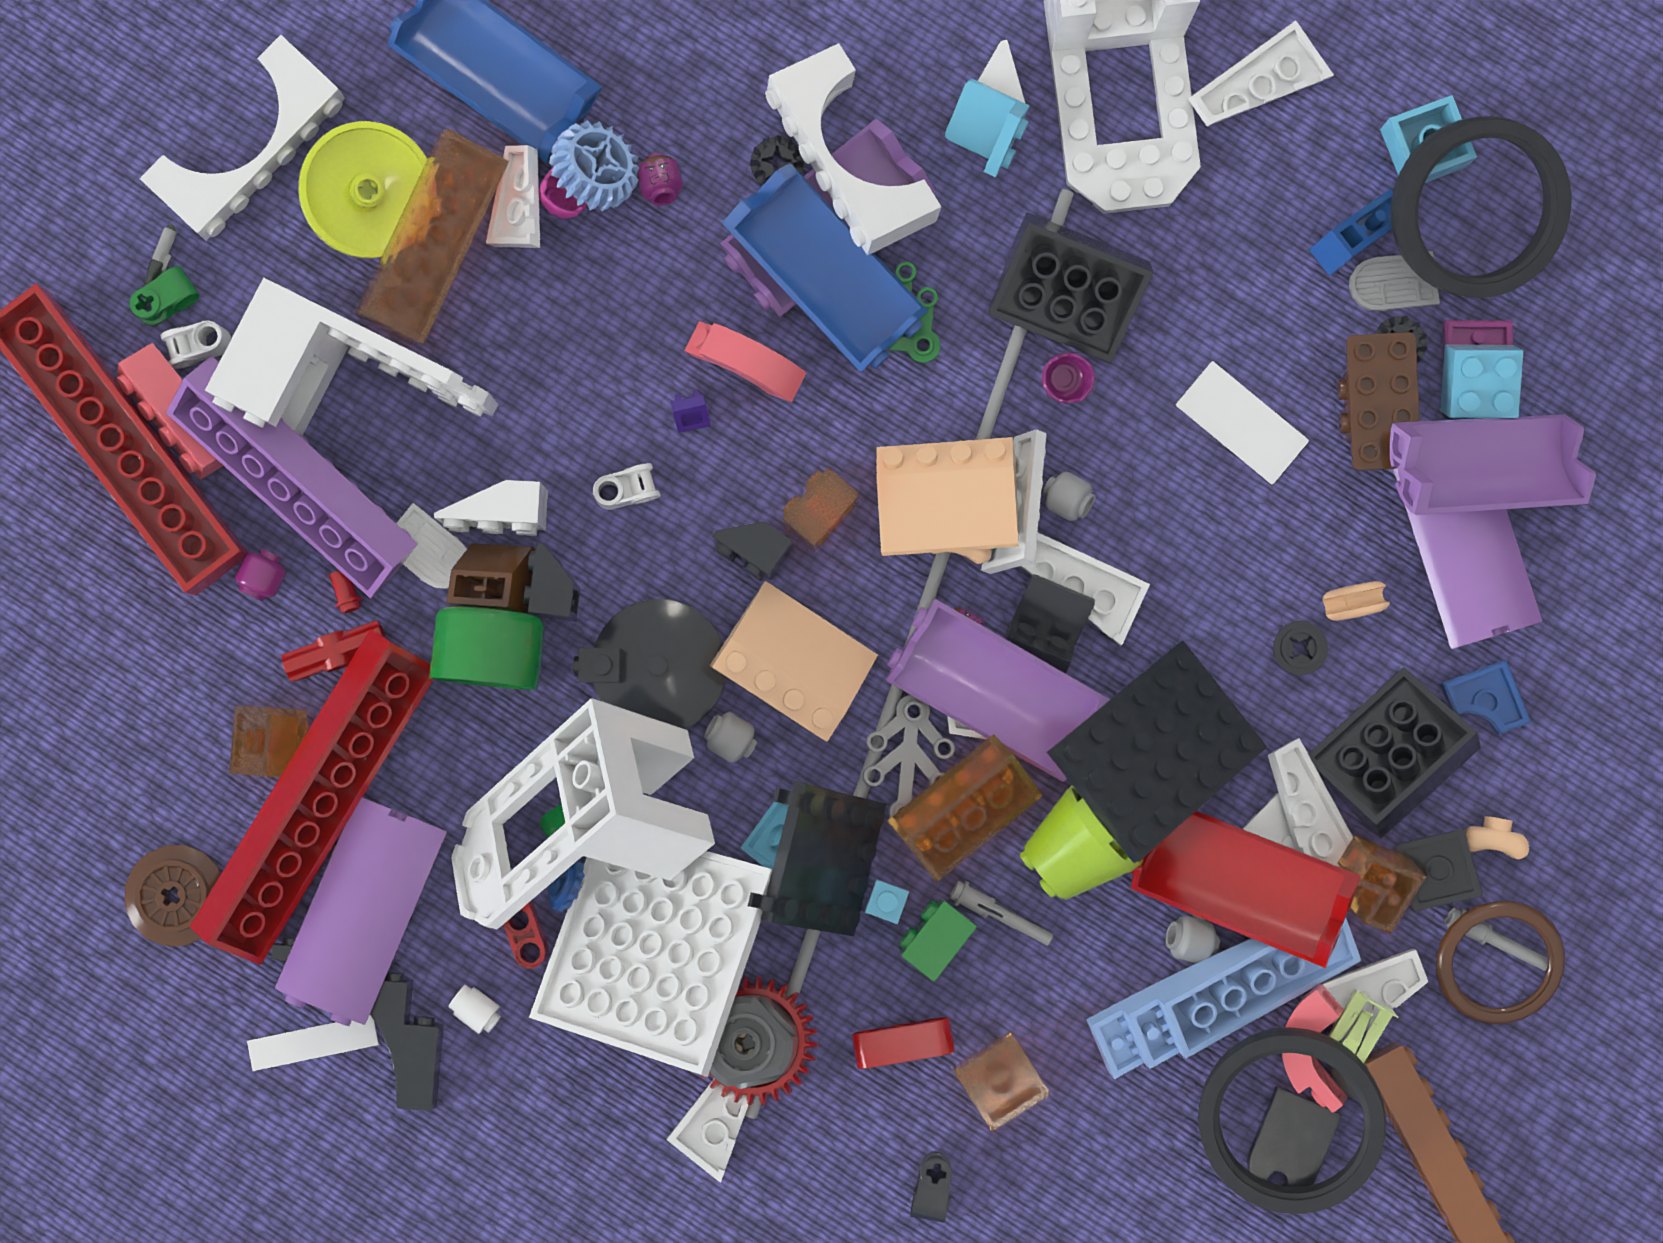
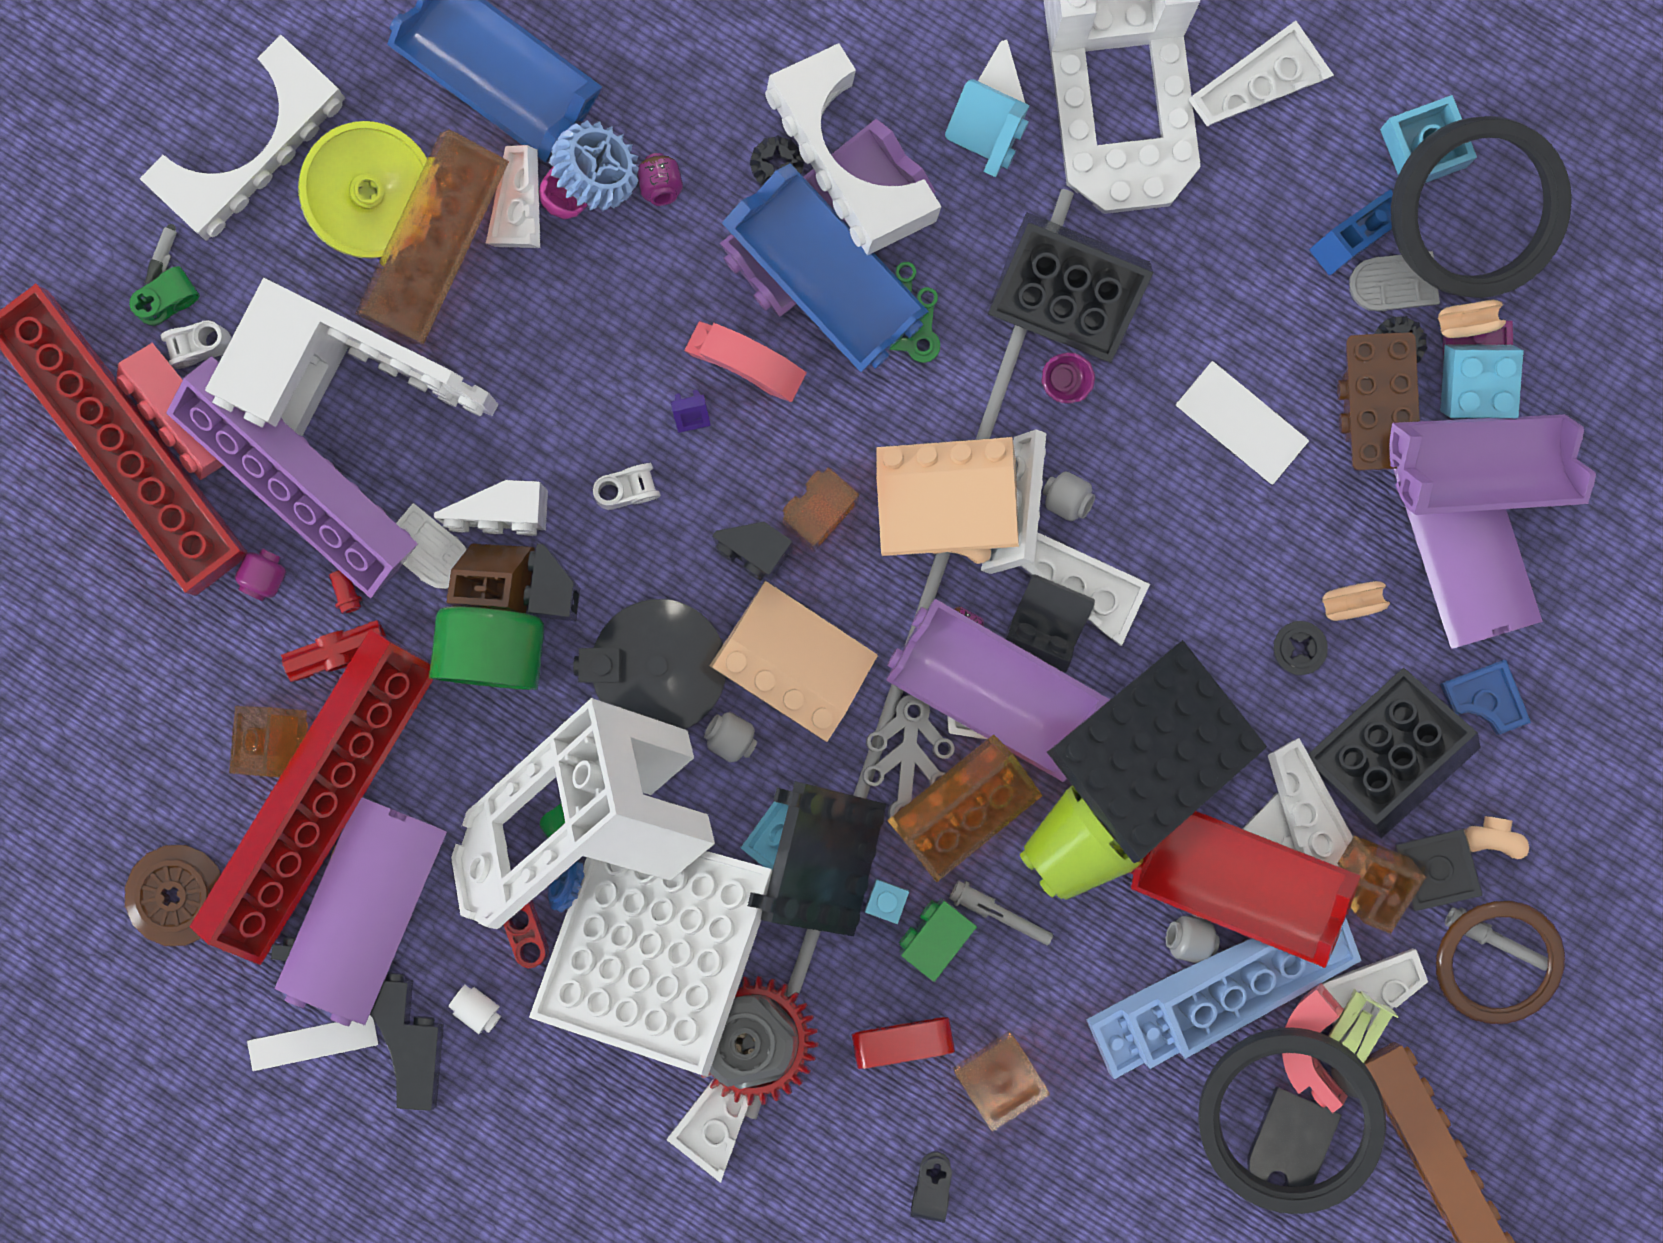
none -> light nougat piece [1438,300,1506,338]

